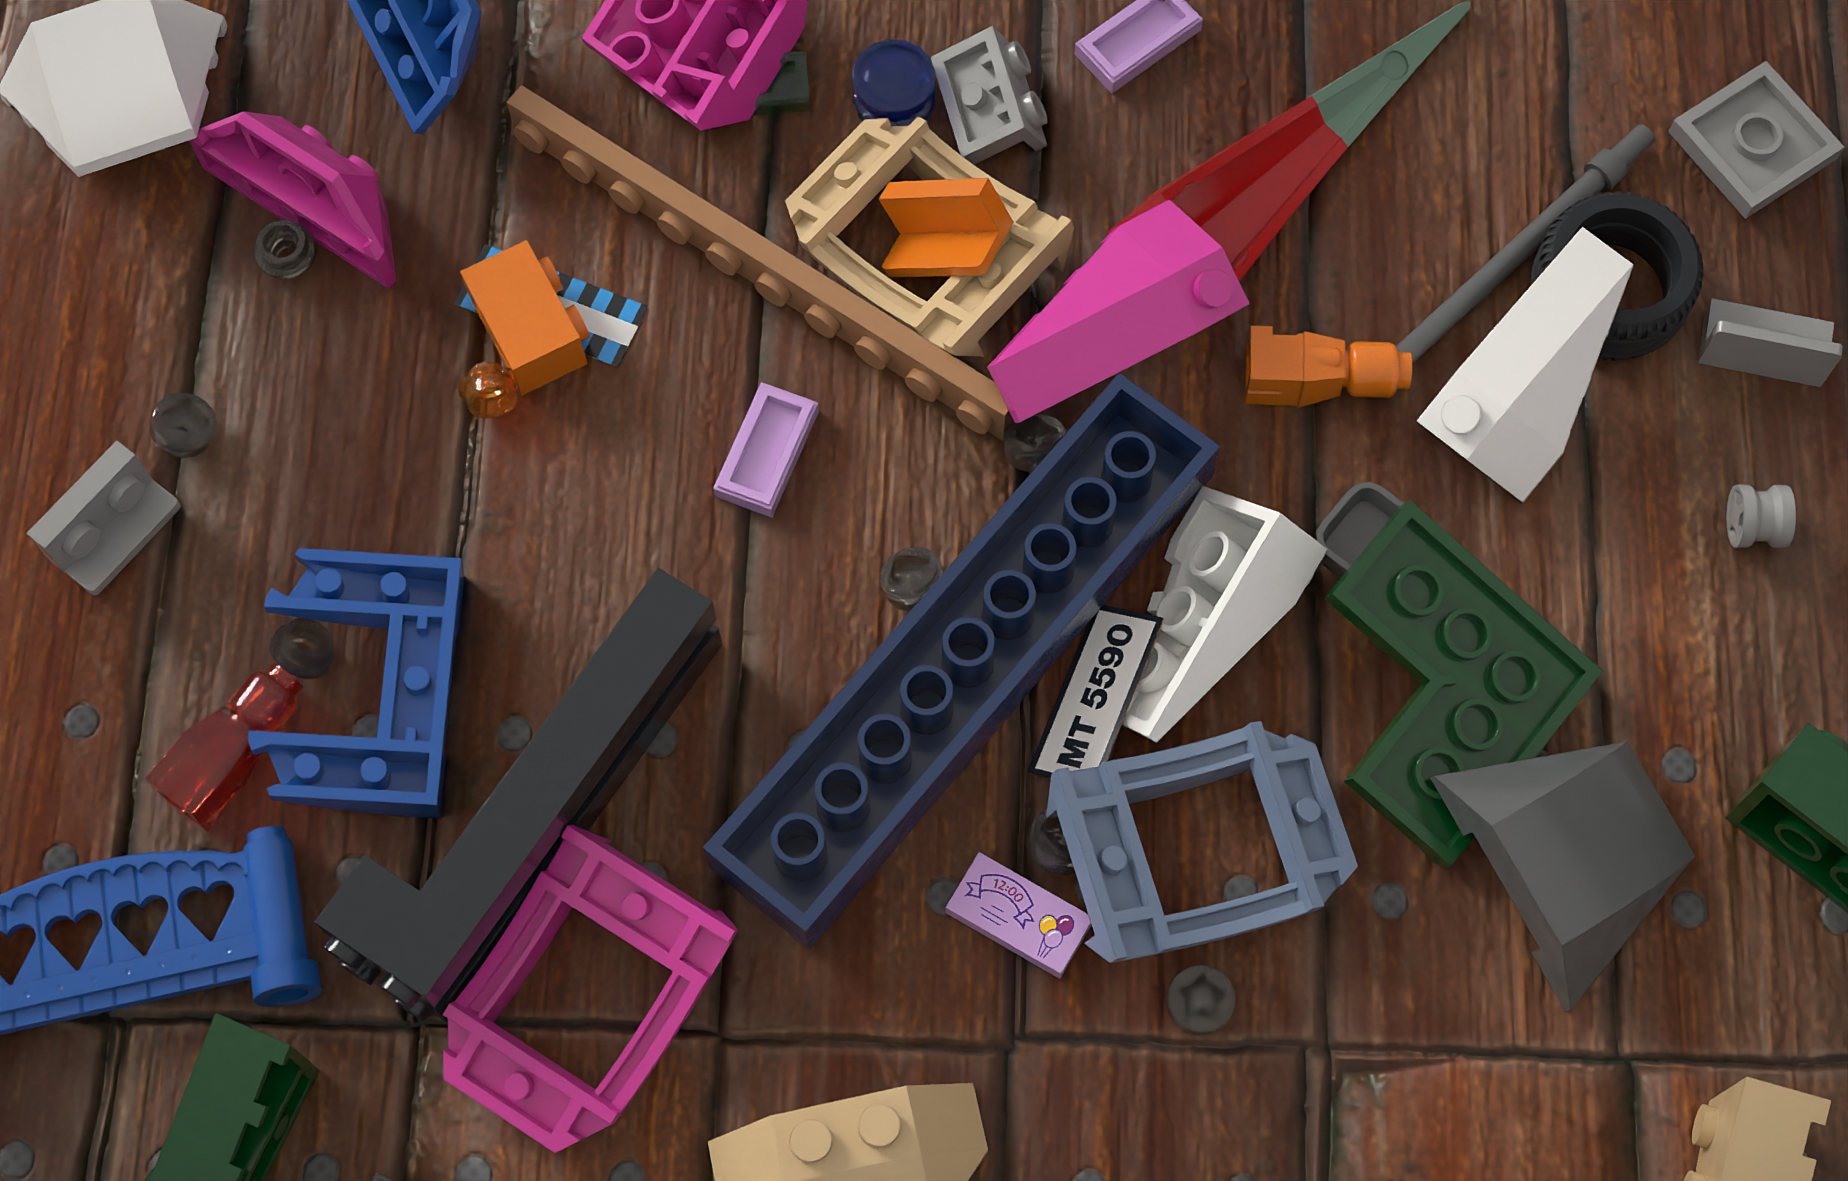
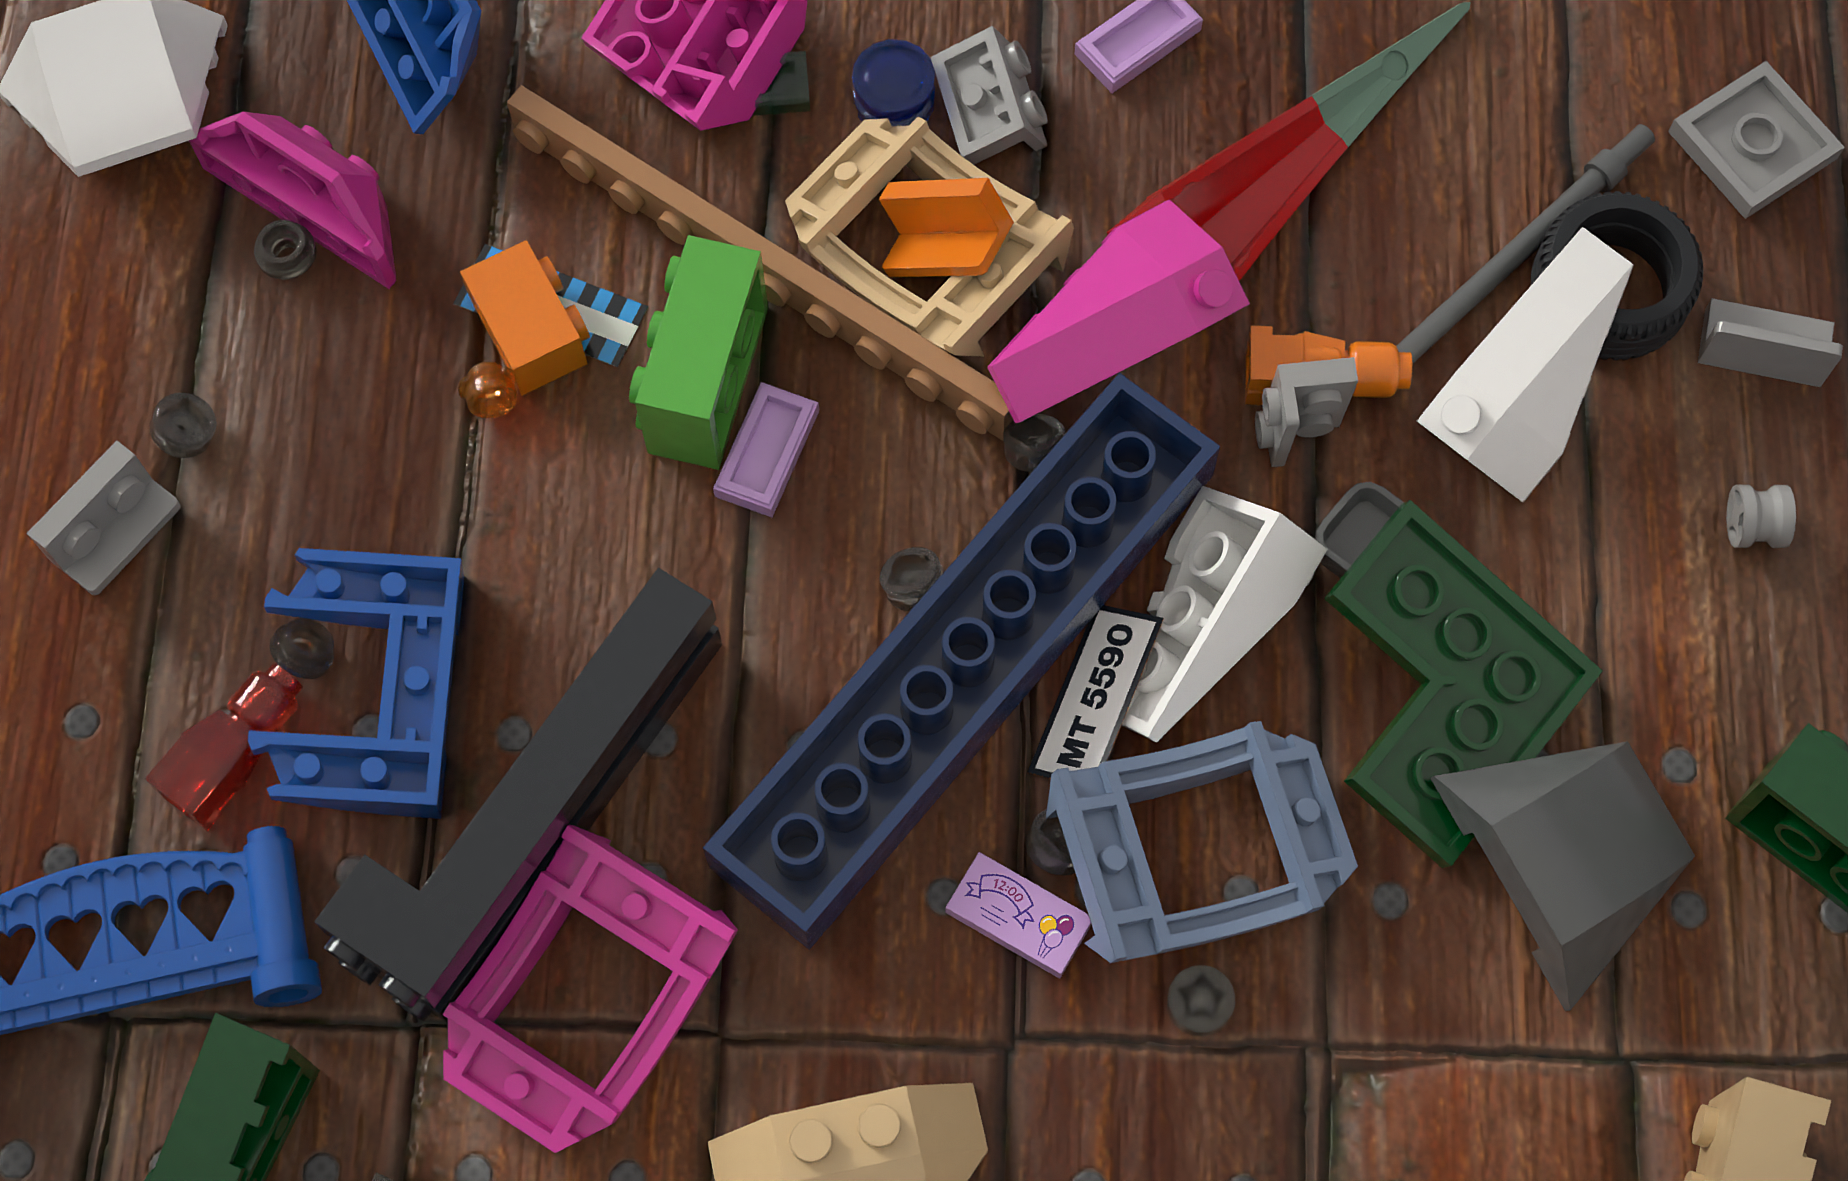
none -> bright green brick [629,235,768,470]
none -> light grey bracket [1255,357,1358,467]

